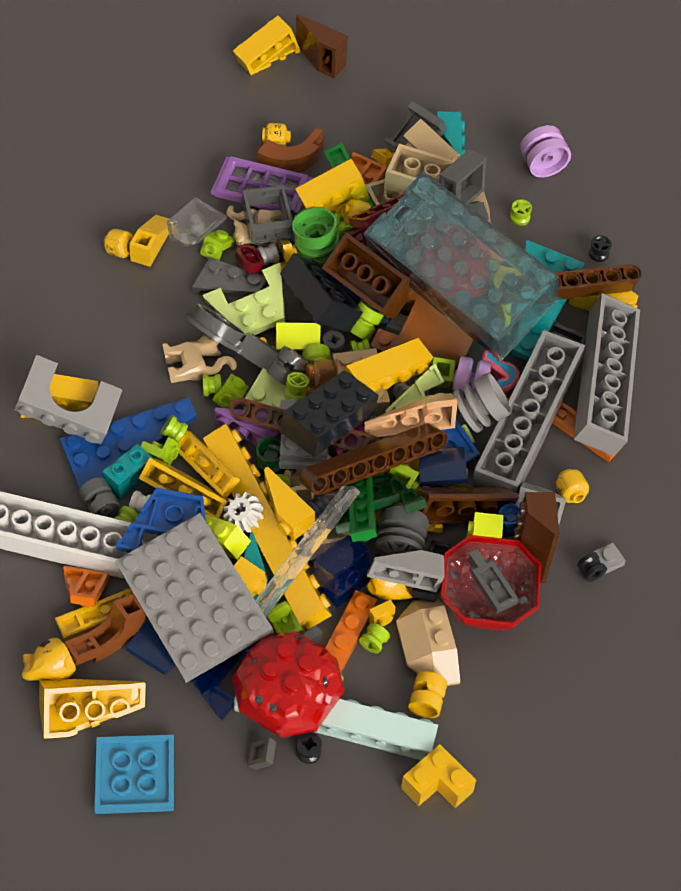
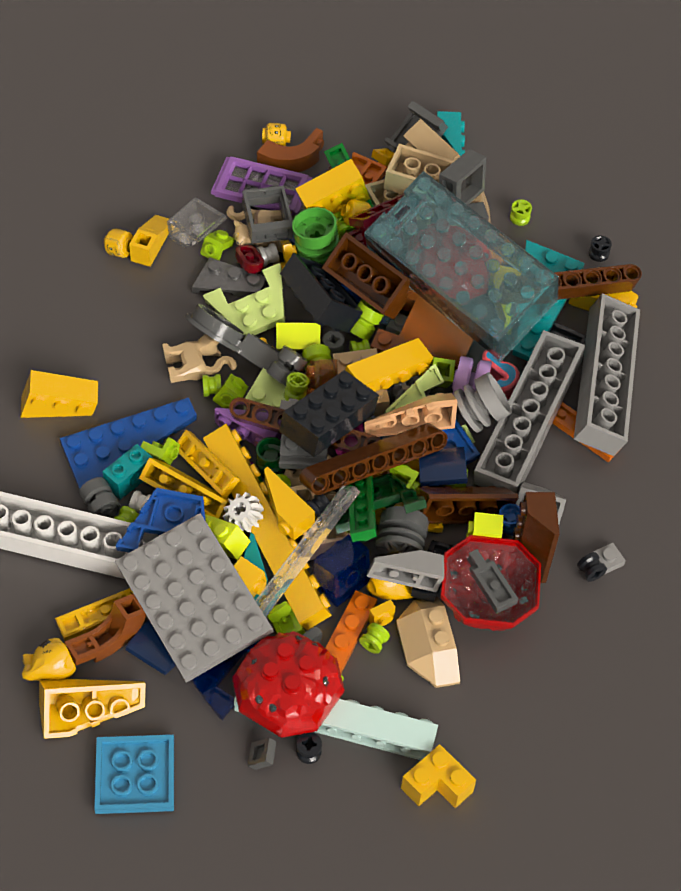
light grey arch [14,355,123,444] -> none
orange wing [63,566,109,607] -> none
lime wheel [160,415,188,442] -> none
yellow wedge [233,16,301,75] -> none
reddish brown slope [296,14,348,78] -> none
yellow wheel [408,671,448,718] -> none
lavender wheel [520,125,571,178] -> none
yellow head [555,469,589,503] -> none

